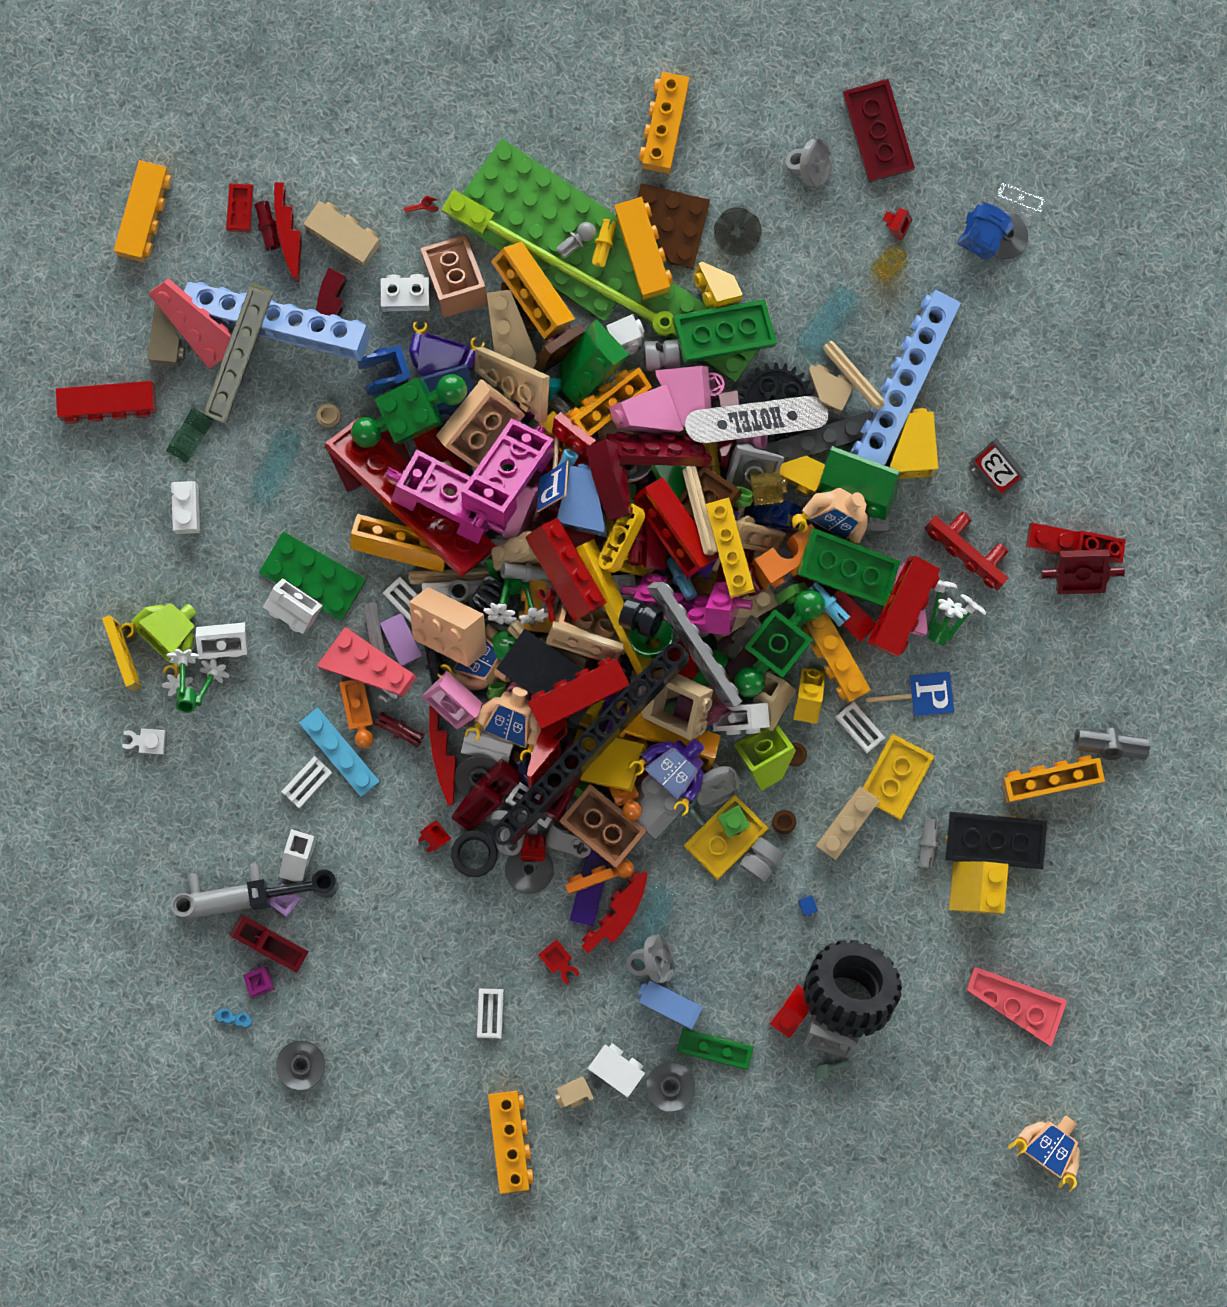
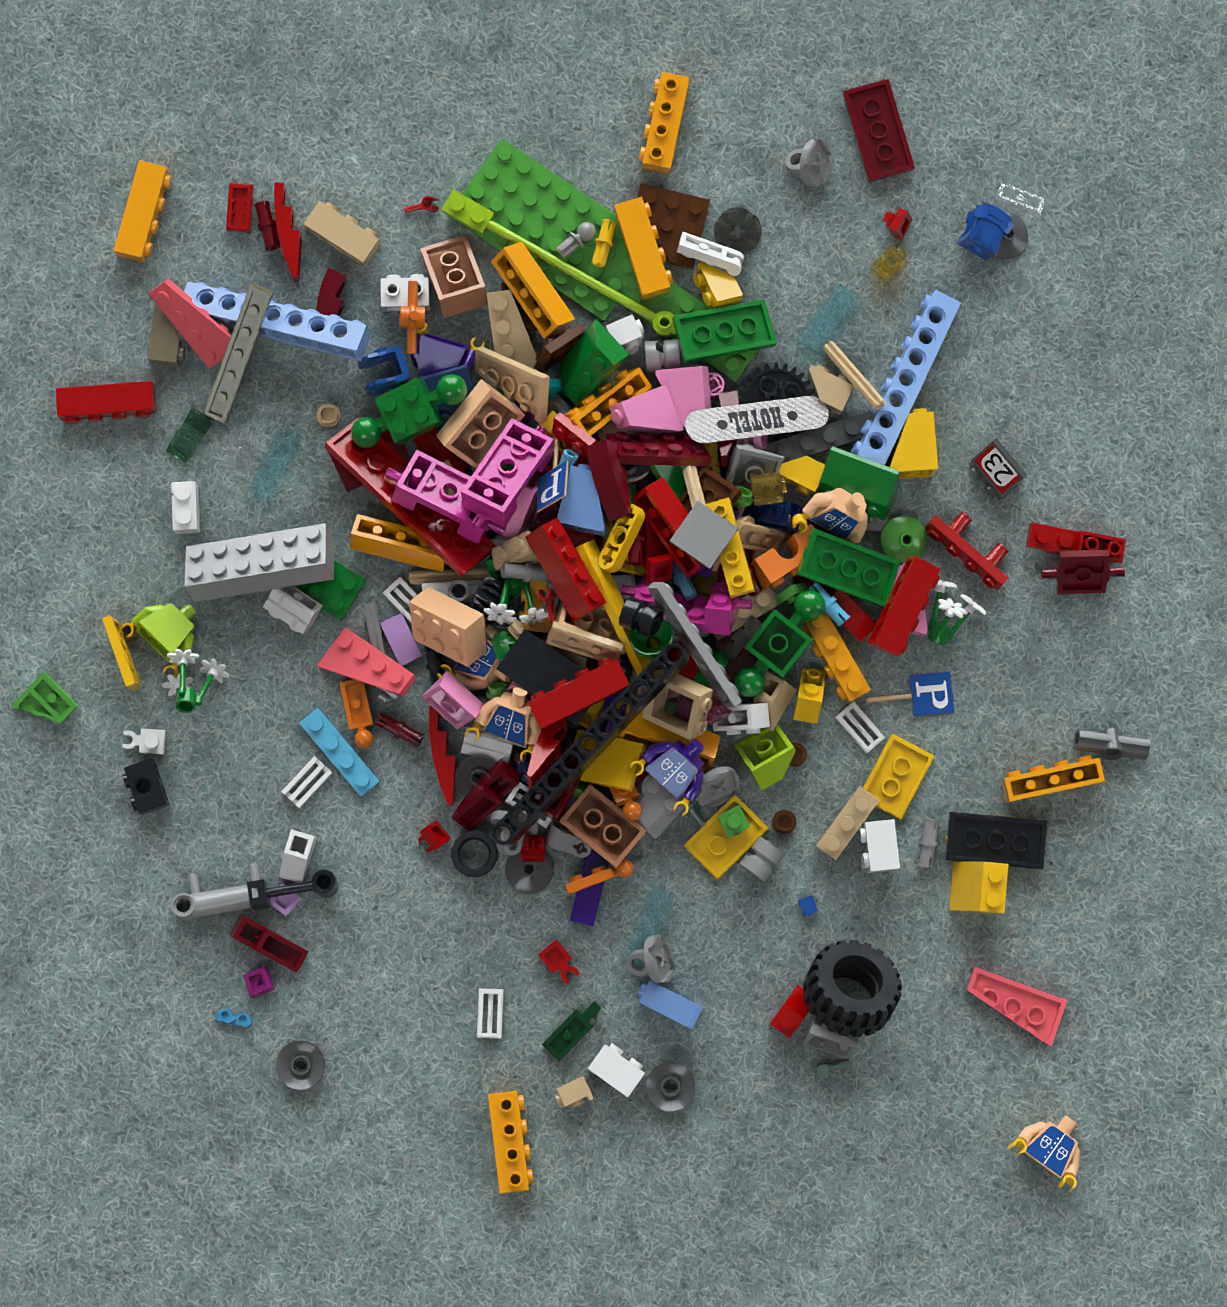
white brick [196,623,247,660] -> none
red slope [581,871,648,953] -> none
green tile [677,1028,754,1070] -> none
none -> bright green wing [11,672,79,723]
none -> black brick [122,758,170,815]
none -> light grey brick [185,523,334,602]
none -> orange bar [399,281,425,354]
none -> dark green hinge [542,1001,601,1061]
none -> red tile [646,553,673,584]
none -> light grey tile [670,501,739,570]
none -> white plate [677,232,744,276]
none -> white slope [860,819,900,873]
none -> bright green dish [880,515,927,564]

